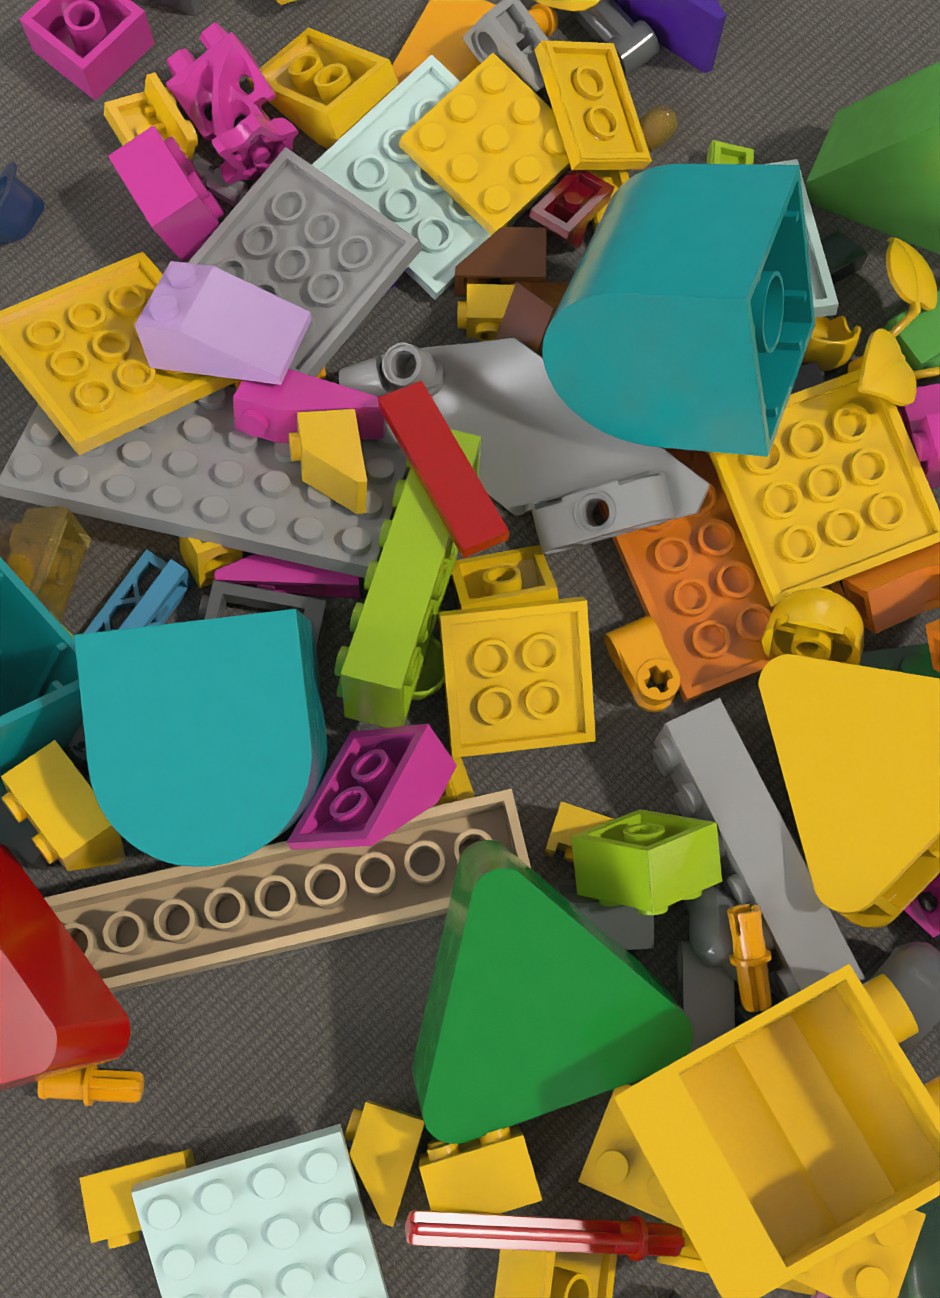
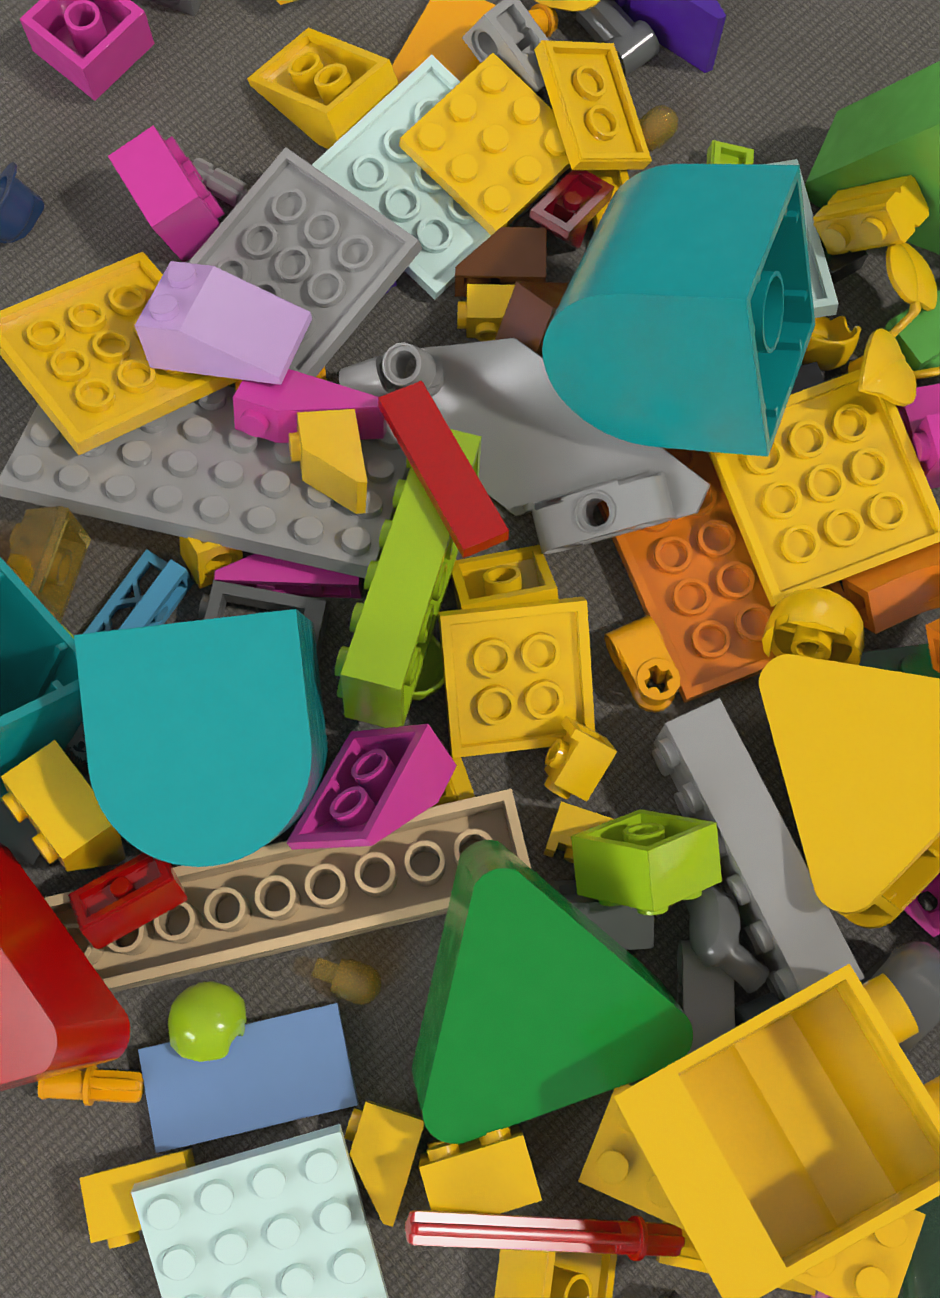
yellow bracket [104,72,198,162] -> none
dark pink hips [166,23,299,185] -> none
light orange axle [727,904,772,1012] -> none
none -> red slope [68,853,187,949]
none -> medium blue tile [138,1003,359,1153]
none -> lime hair [168,981,246,1062]
none -> clear yellow cylinder [311,957,382,1005]
none -> yellow brick [544,716,617,802]
none -> yellow brick [813,175,929,255]

